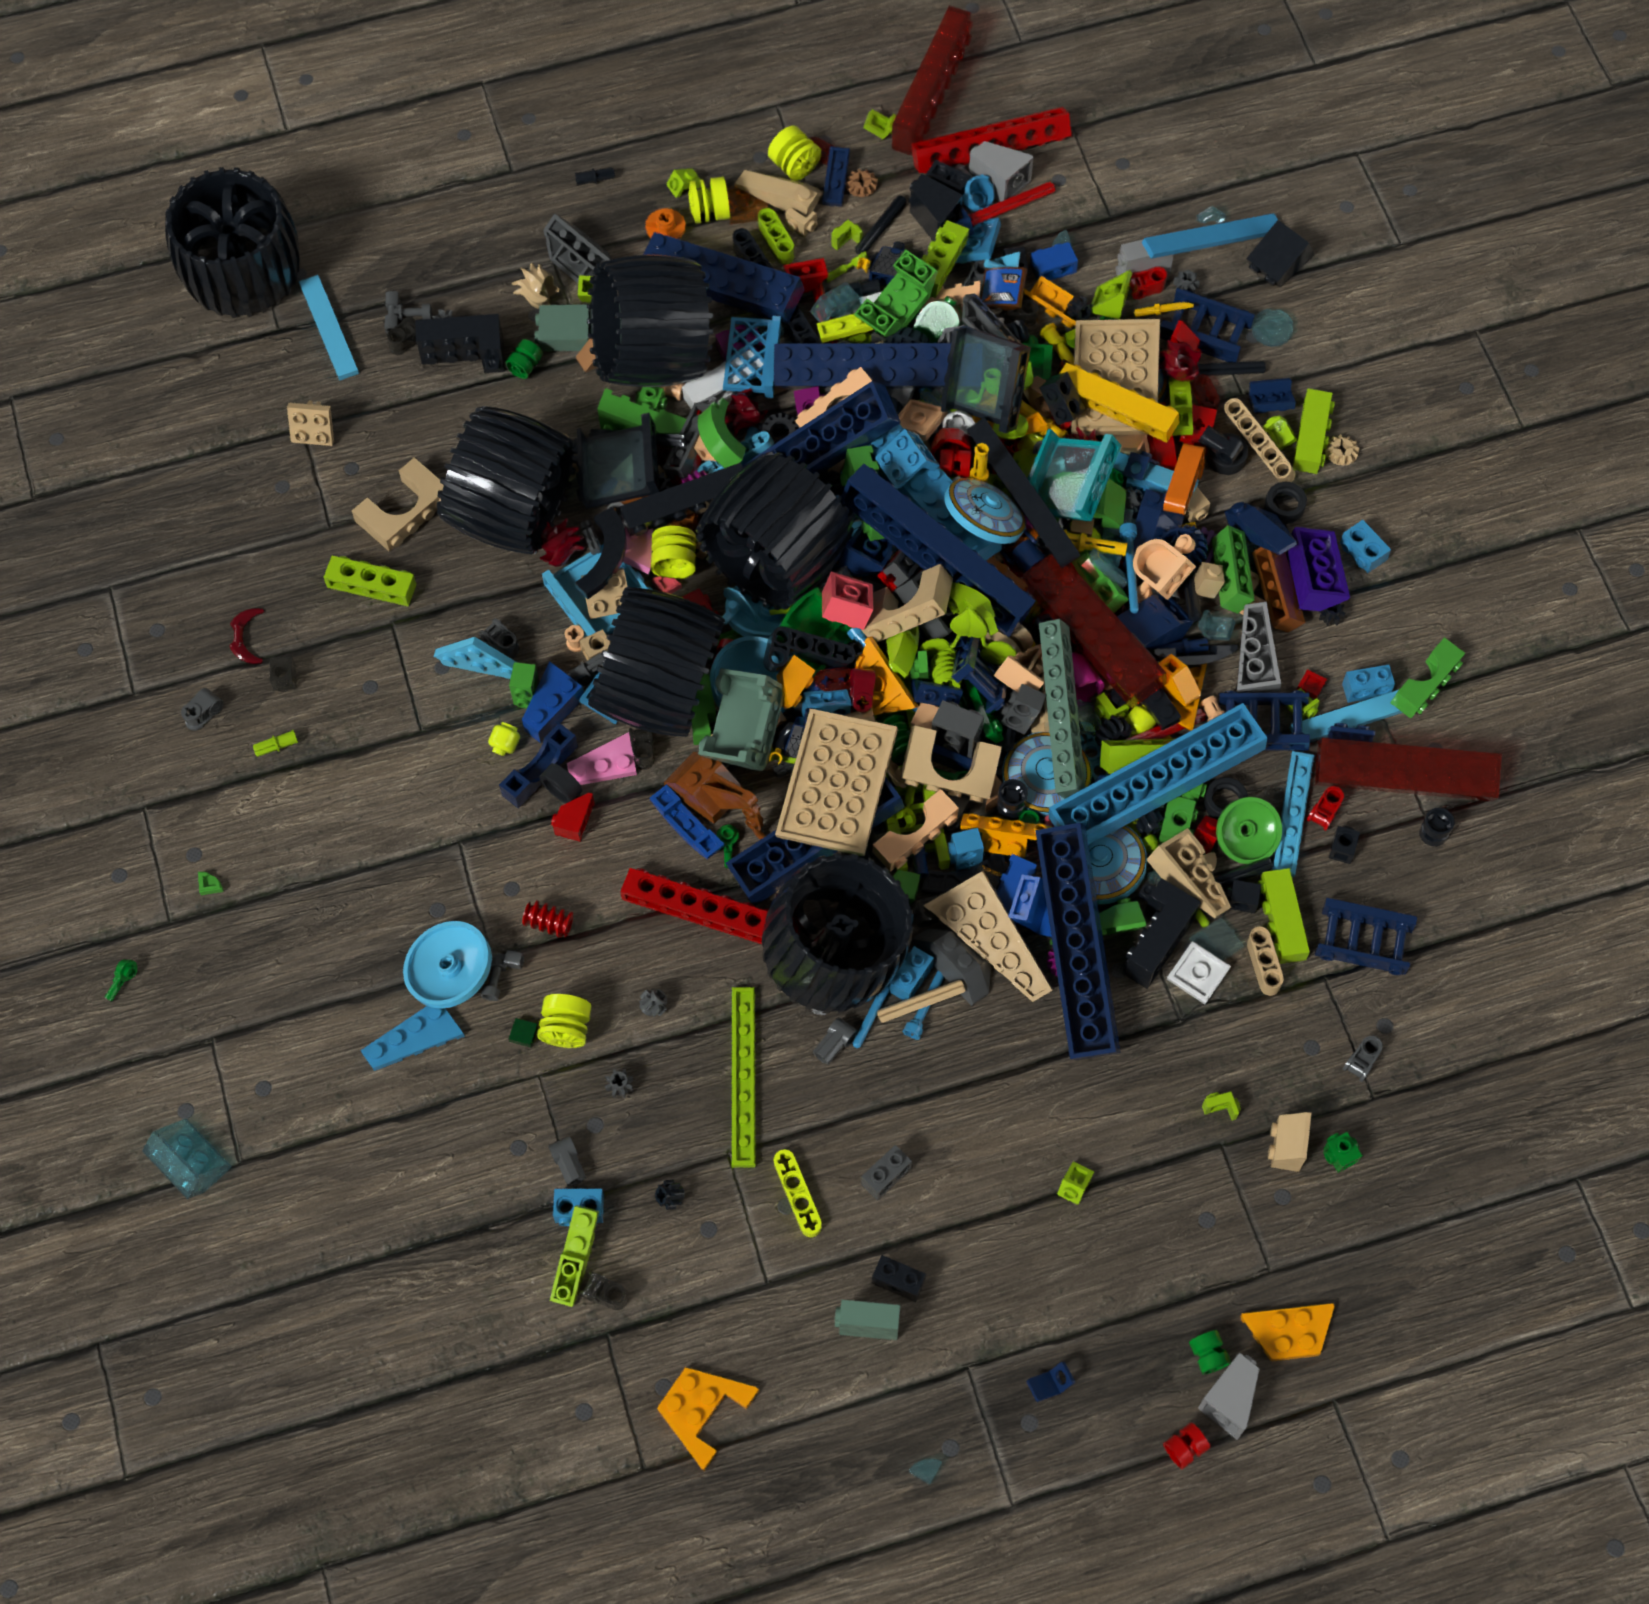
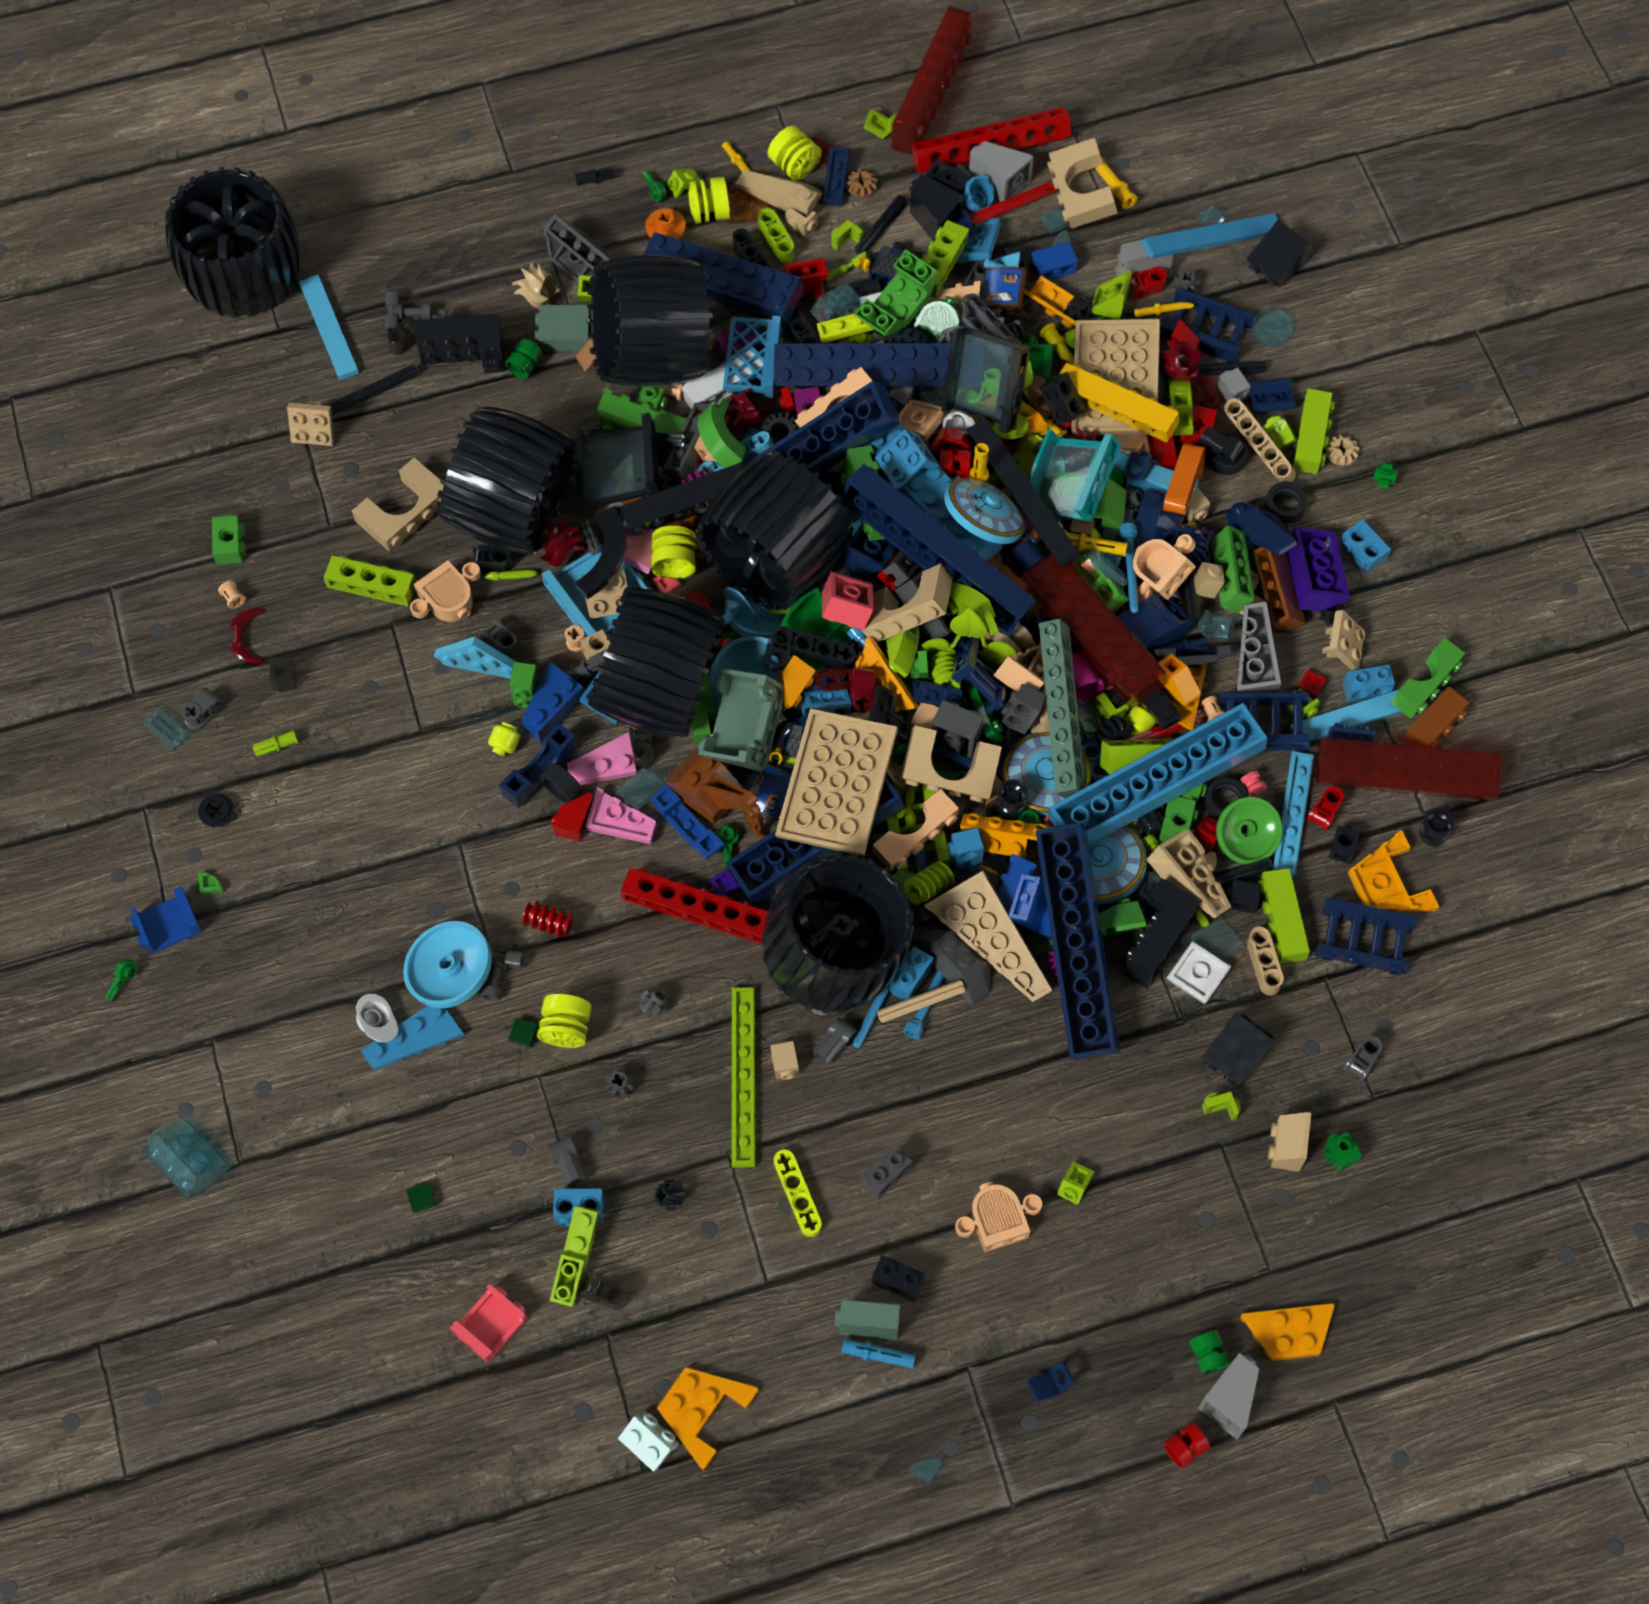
none -> blue panel [130,886,202,954]
none -> clear light blue tile [143,707,190,752]
none -> black gear [198,794,235,829]
none -> bright green brick [212,515,246,565]
none -> light nougat bush [218,580,246,609]
none -> black axle [325,364,420,416]
none -> white piece [356,994,398,1042]
none -> dark green tile [406,1182,436,1214]
none -> light nougat piece [410,560,481,622]
none -> coral panel [450,1284,527,1364]
none -> black piece [472,545,513,573]
none -> lime piece [485,570,538,581]
none -> bright pink wing [585,787,657,844]
none -> clear light blue piece [615,768,666,810]
none -> light aqua bracket [618,1412,679,1471]
none -> green plate [643,170,666,202]
none -> dark purple tile [709,869,740,896]
none -> yellow piece [722,141,750,172]
none -> blue slope [744,764,792,820]
none -> tan brick [770,1041,799,1080]
none -> red bracket [779,386,797,415]
none -> dark azure pin [841,1338,916,1369]
none -> black plate [868,684,911,744]
none -> lime piece [904,862,954,905]
none -> light nougat piece [955,1182,1042,1253]
none -> clear light blue tile [1040,207,1068,234]
none -> tan arch [1047,138,1118,229]
none -> yellow pin [1095,157,1138,209]
none -> black slope [1202,1012,1278,1086]
none -> light grey brick [1217,368,1251,401]
none -> coral wheel [1239,771,1267,797]
none -> tan plate [1322,610,1365,670]
none -> light orange wing [1348,830,1439,912]
none -> green gear [1373,462,1398,489]
none -> dark orange brick [1403,686,1469,755]

